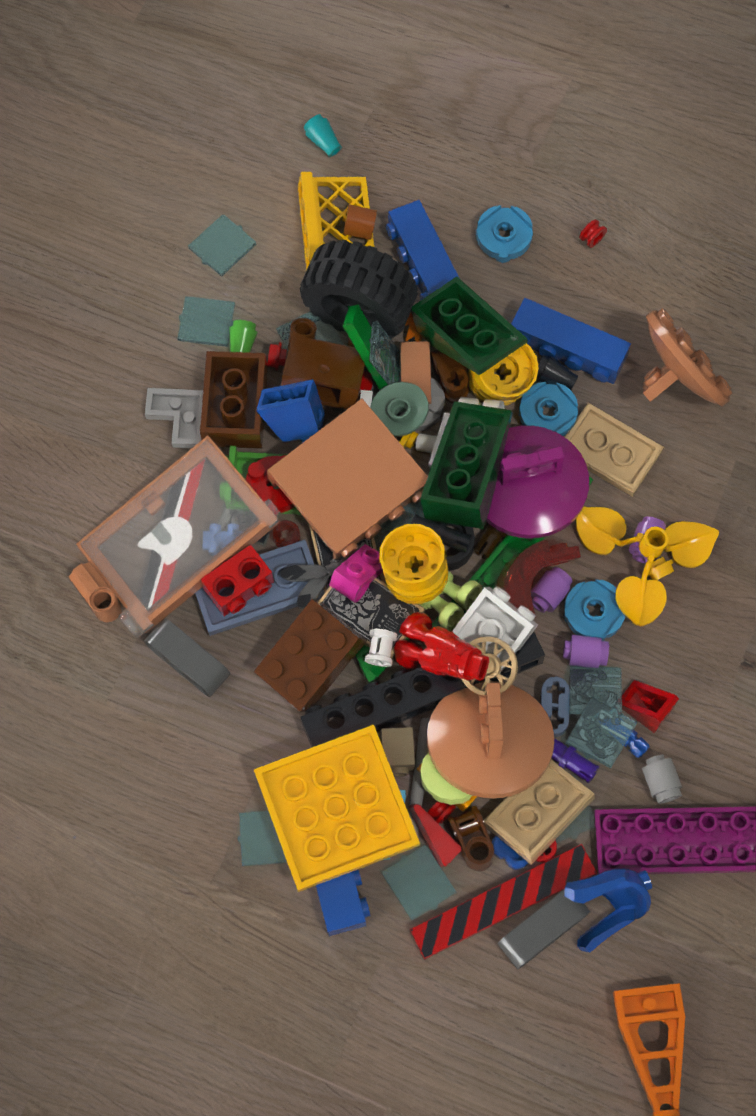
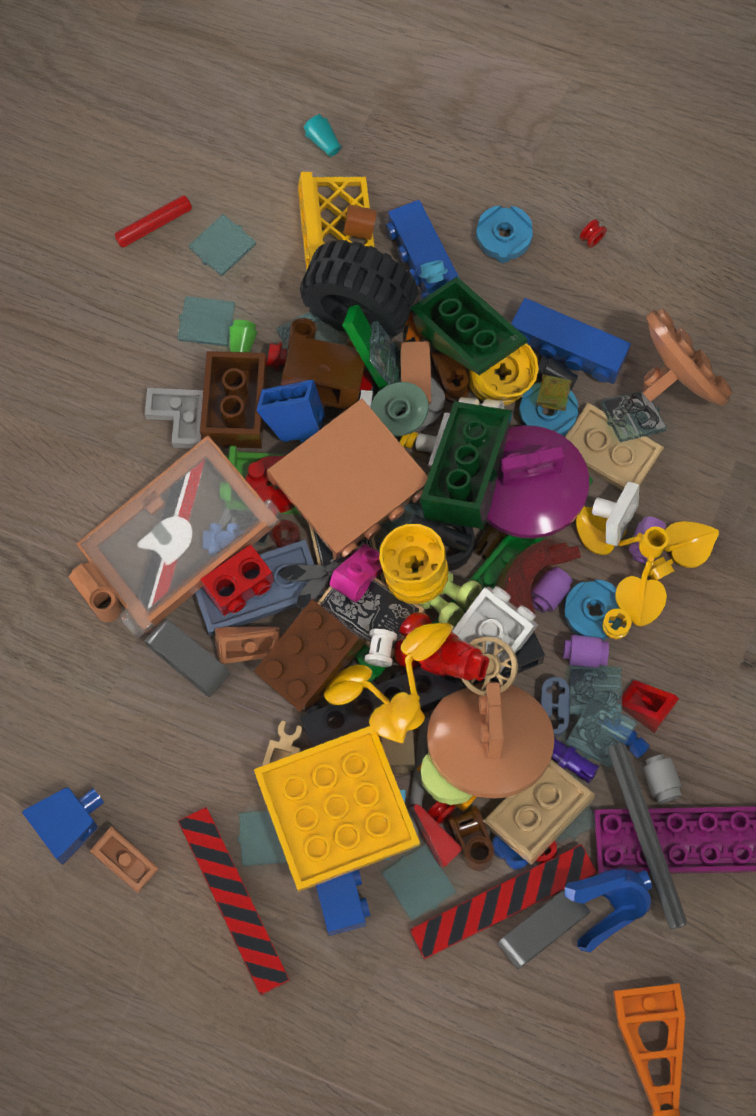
none -> blue torso [22,787,104,865]
none -> nougat slope [89,826,159,893]
none -> red axle [114,195,192,248]
none -> tile [178,807,290,996]
none -> nougat slope [215,627,280,664]
none -> tan plate [262,721,302,766]
none -> yellow plant [323,623,454,743]
none -> medium azure plate [420,260,448,283]
none -> clear yellow tile [536,374,572,411]
none -> white tile [592,481,639,546]
none -> piece [600,391,667,442]
none -> yellow bush [602,609,632,640]
none -> dark grey axle [608,743,687,929]

